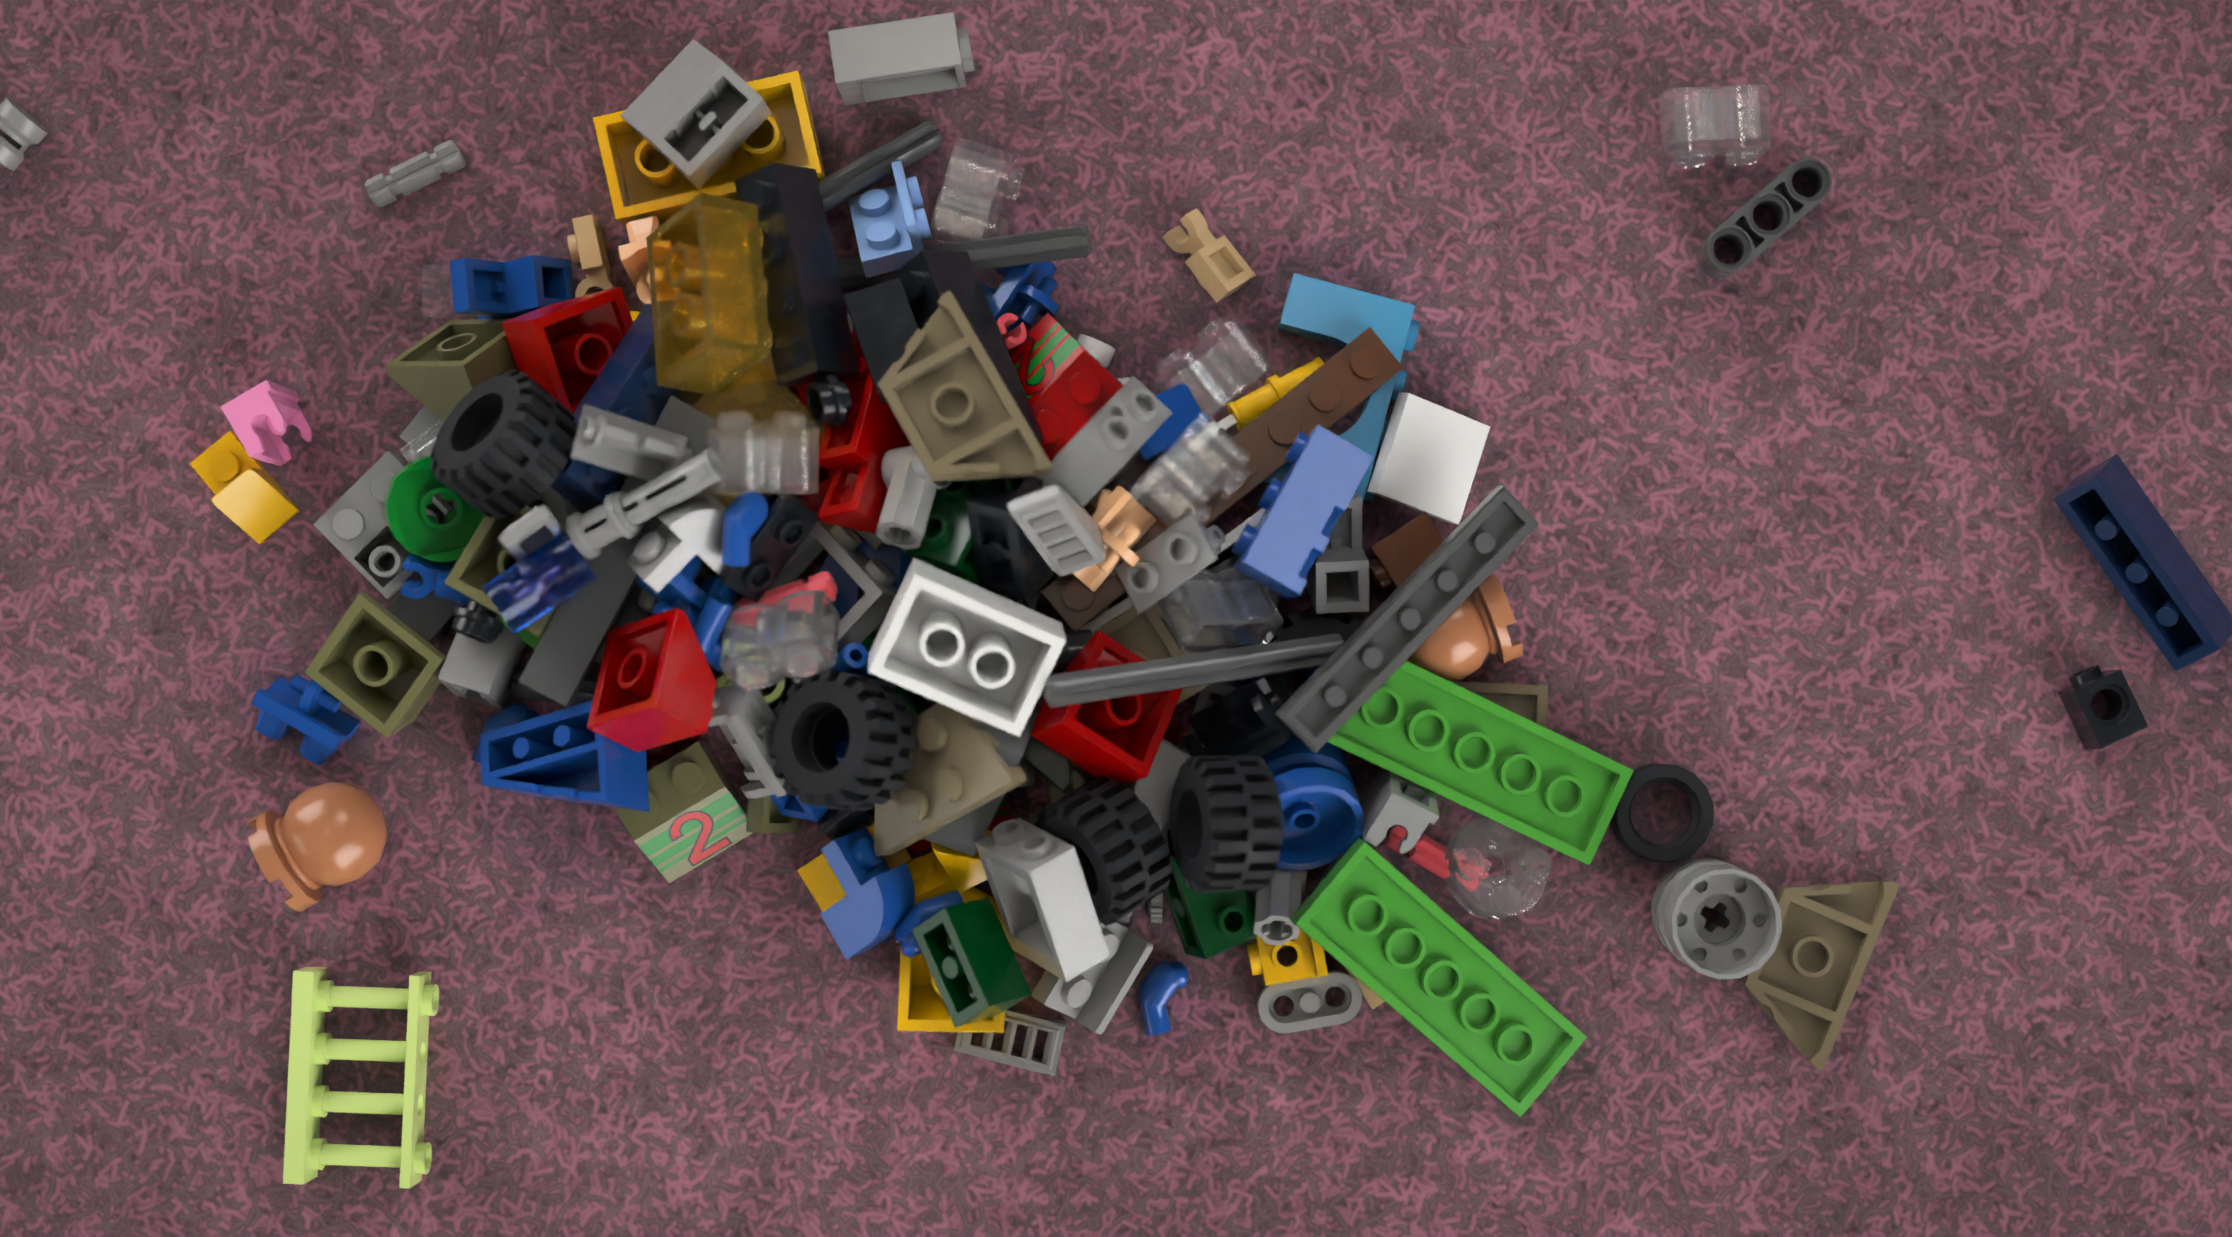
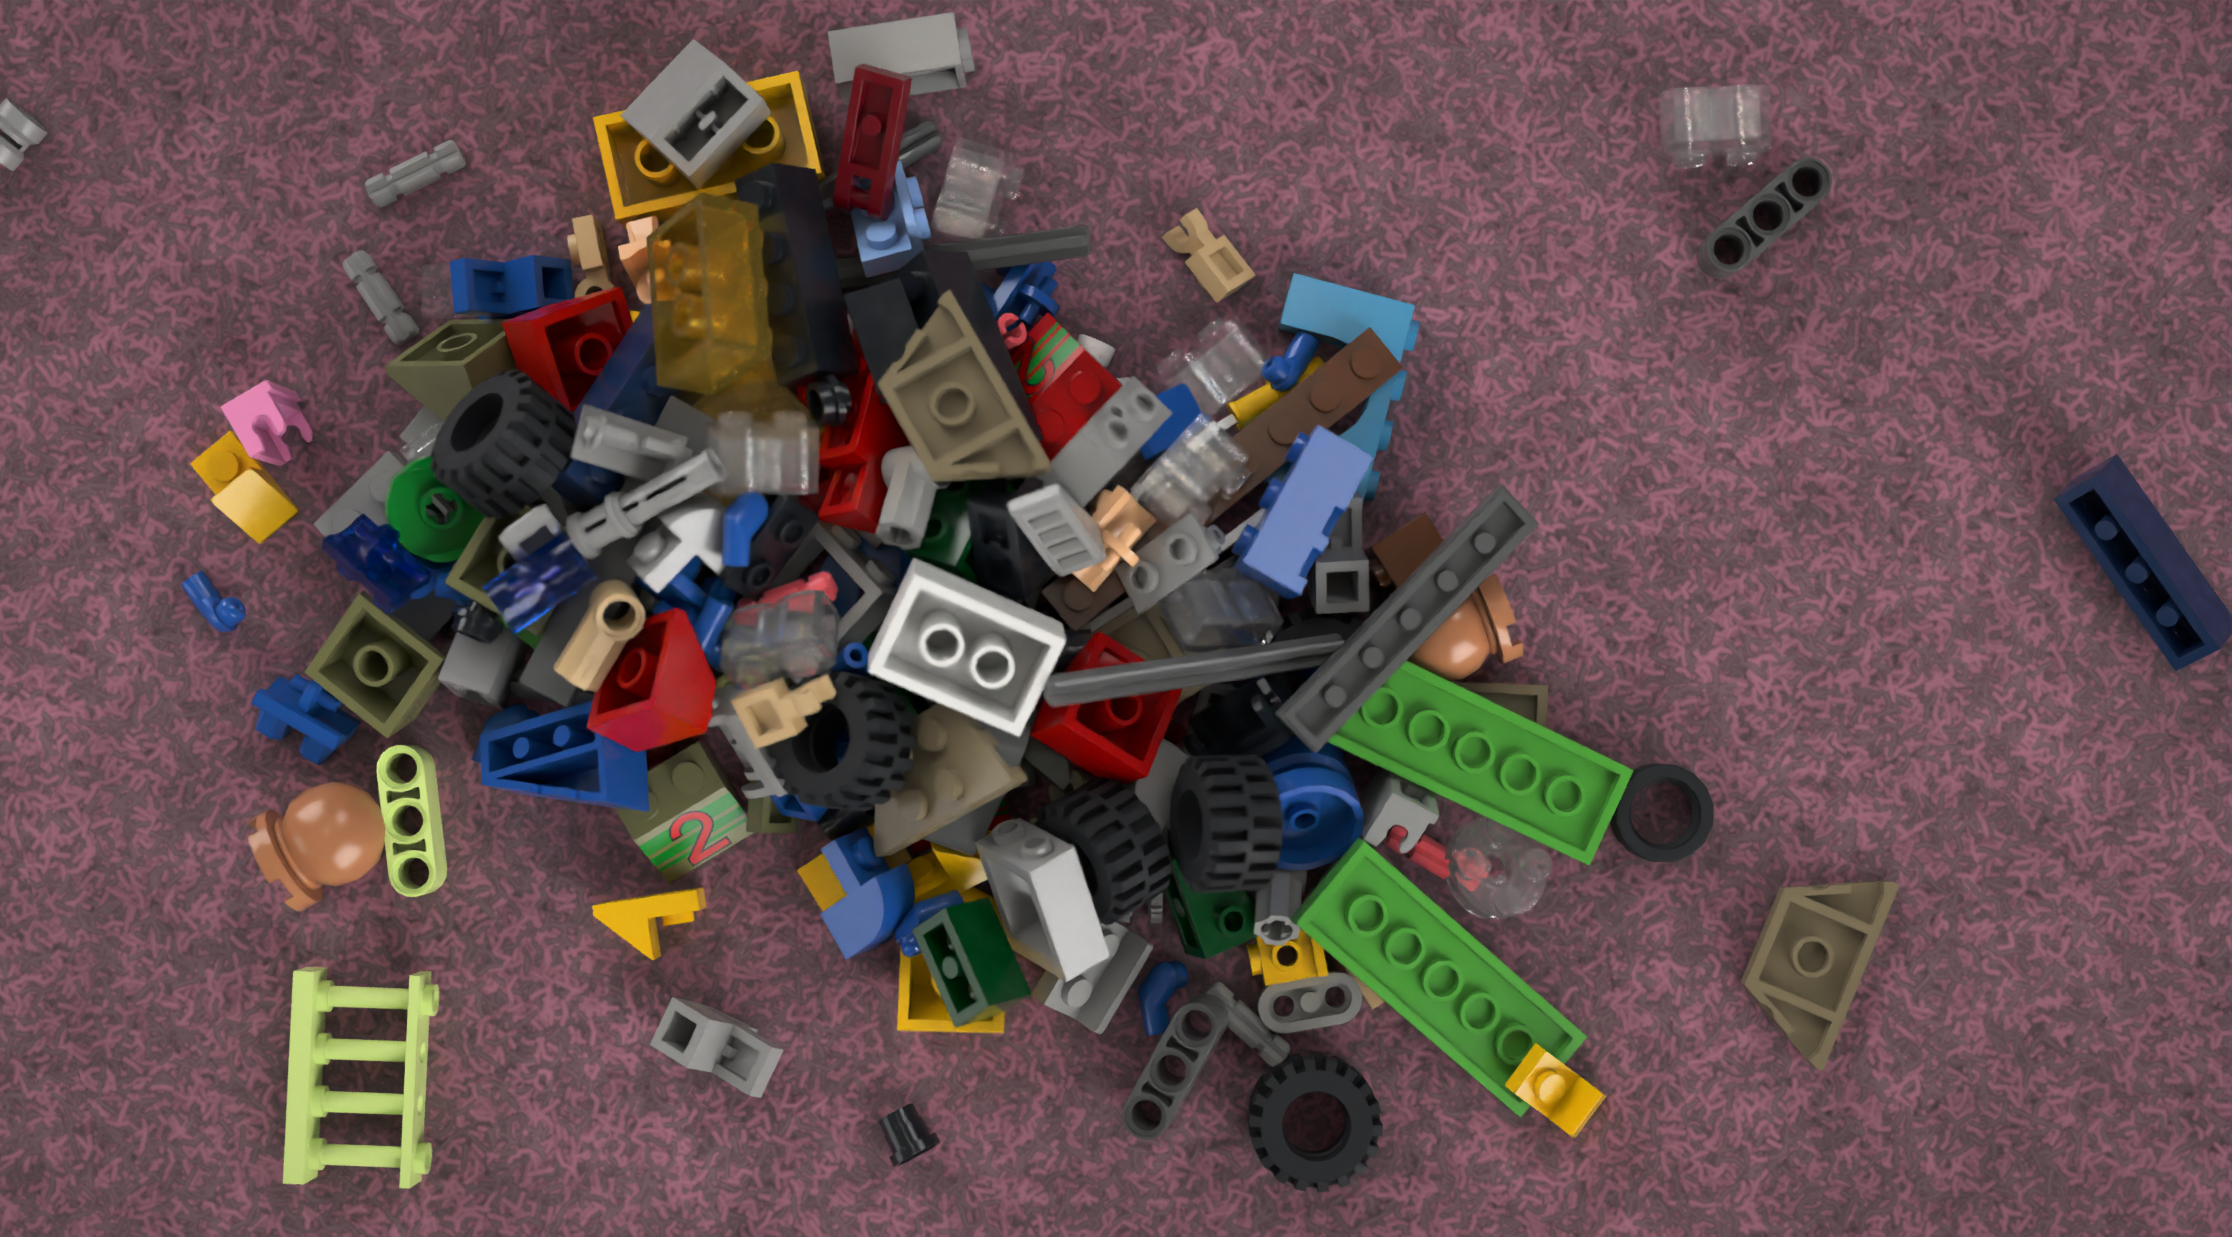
light grey slope [954,1009,1067,1076] -> none
white tile [1367,392,1490,525] -> none
light grey wheel [1651,857,1782,980] -> none
black brick [2058,665,2148,749] -> none
none -> blue arm [181,571,246,633]
none -> clear blue hips [321,513,431,614]
none -> light grey axle [342,250,419,346]
none -> yellowish green beam [376,745,447,897]
none -> tan piece [554,580,645,692]
none -> yellow slope [592,887,706,960]
none -> light grey brick [650,997,783,1098]
none -> tan plate [731,675,837,749]
none -> dark red plate [833,63,912,221]
none -> black piece [878,1103,940,1167]
none -> dark grey beam [1122,993,1229,1140]
none -> light grey axle [1205,981,1291,1067]
none -> black tyre [1247,1051,1383,1193]
none -> blue arm [1261,331,1320,392]
none -> yellow slope [1504,1043,1606,1138]

